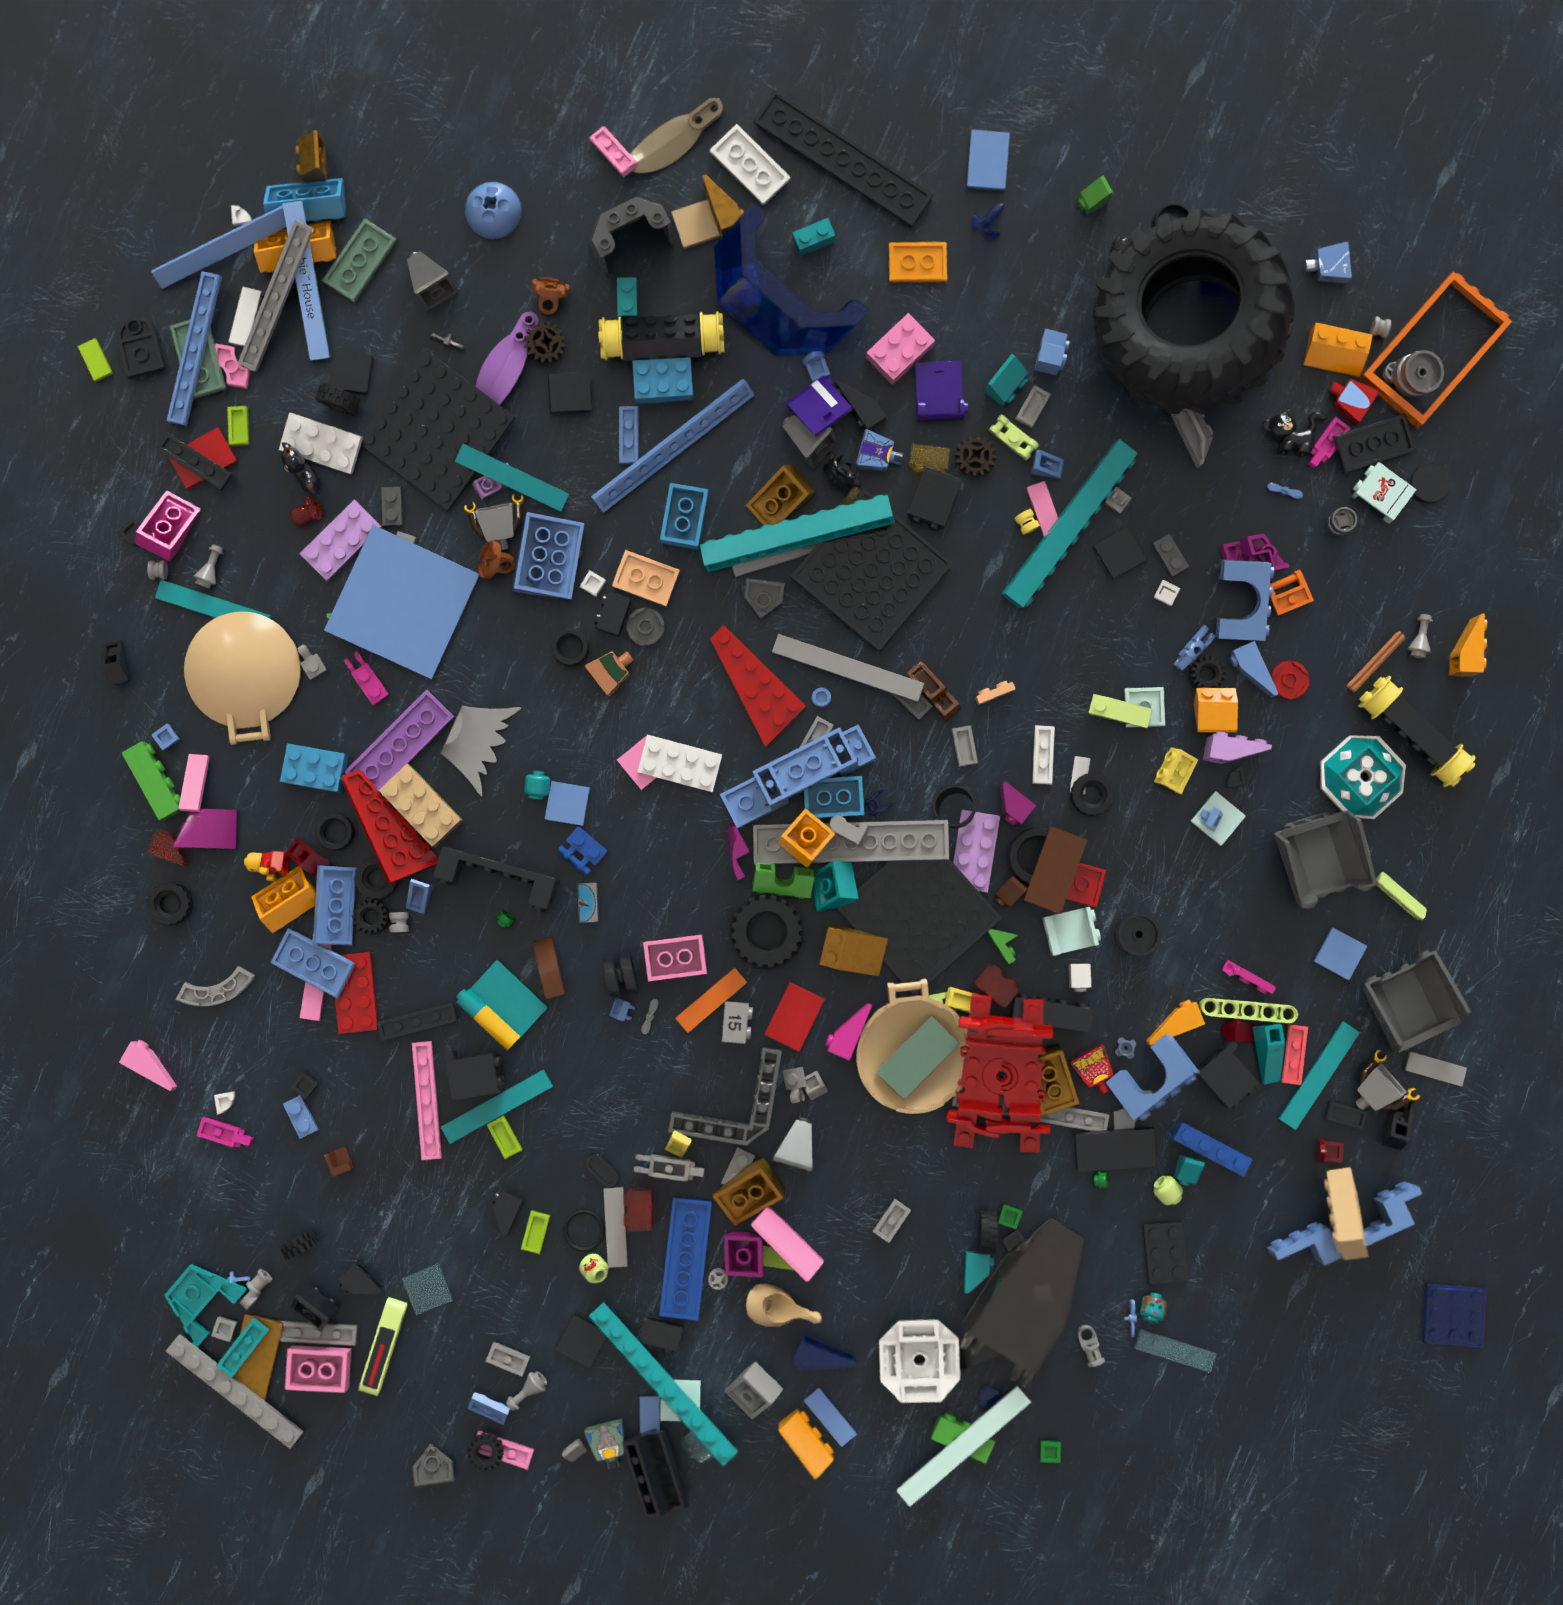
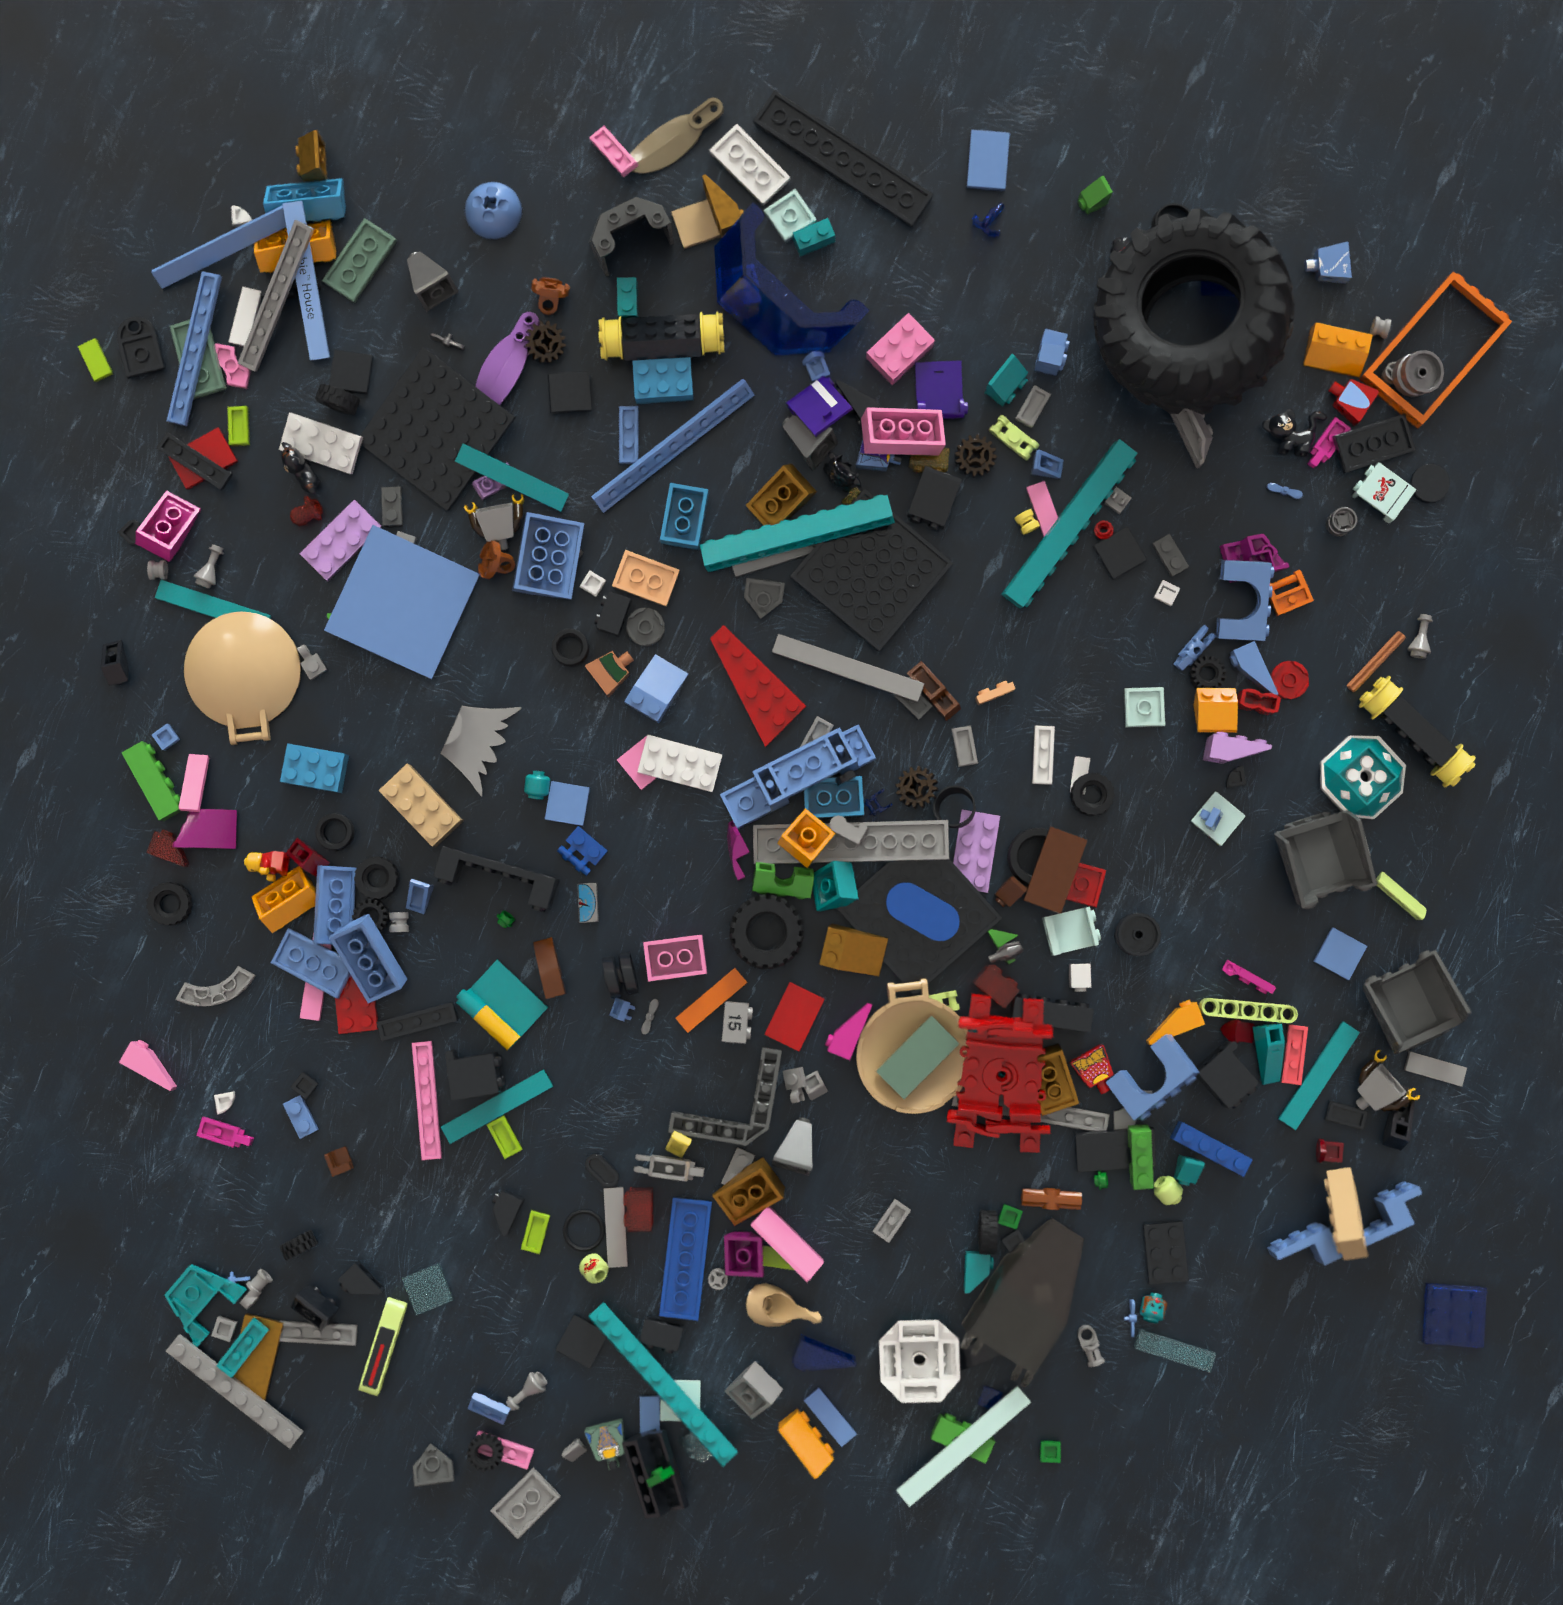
bright pink brick [285,1345,352,1393] -> none
red wing [340,769,439,884] -> none
dark pink hinge [344,651,389,706] -> none
medium lavender plate [344,689,455,793] -> none
light grey plate [486,1342,530,1376] -> none
medium blue tile [812,688,831,708] -> none
light orange tile [889,242,947,282] -> none
light yellow tile [945,987,978,1013] -> none
magenta slope [999,781,1036,826] -> none
yellowish green slope [1089,694,1152,728] -> none
sand blue plate [1115,1037,1136,1059] -> none
light yellow bracket [1154,748,1198,794] -> none
light orange slope [1449,614,1487,677] -> none
none -> medium blue slope [329,914,407,1003]
none -> light grey tile [490,1467,561,1539]
none -> slope [624,654,689,724]
none -> green plate [646,1466,674,1487]
none -> light aqua tile [764,189,817,243]
none -> black tile [835,770,856,786]
none -> bright pink brick [861,408,946,456]
none -> blue tile [886,883,960,941]
none -> dark brown gear [896,766,939,809]
none -> flat silver piece [988,941,1023,963]
none -> dark orange piece [1021,1188,1082,1210]
none -> red plate [1094,520,1114,540]
none -> bright green arch [1128,1124,1154,1190]
none -> red brick [1237,689,1281,715]

